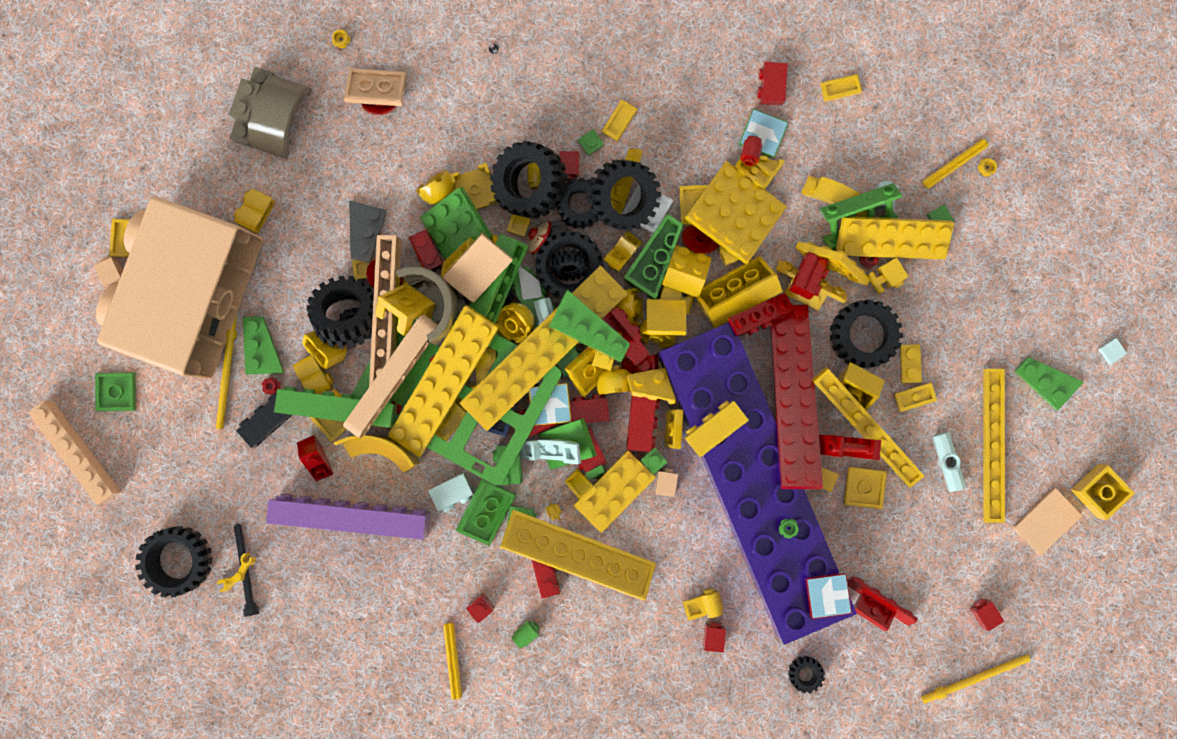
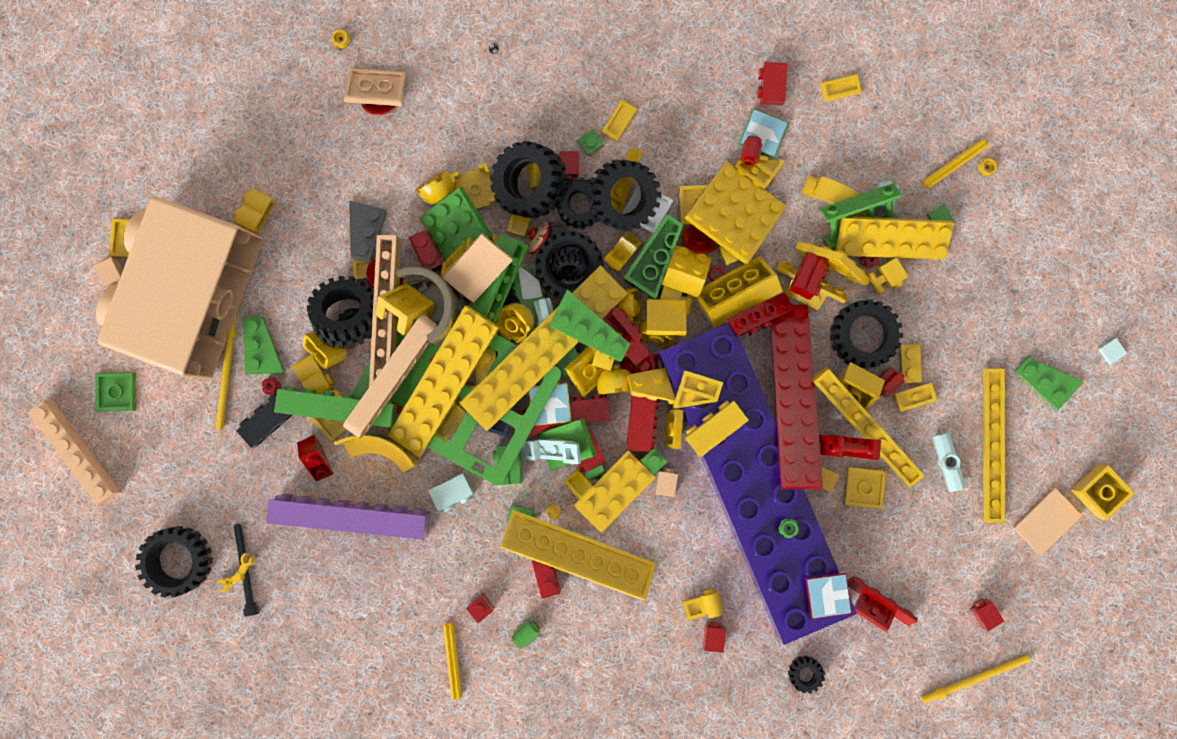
dark tan piece [229,67,312,159] -> none
bright green tile [455,478,516,546] -> none
none -> yellow wing [673,371,723,408]
none -> red plate [708,265,726,281]
none -> red brick [878,367,905,397]

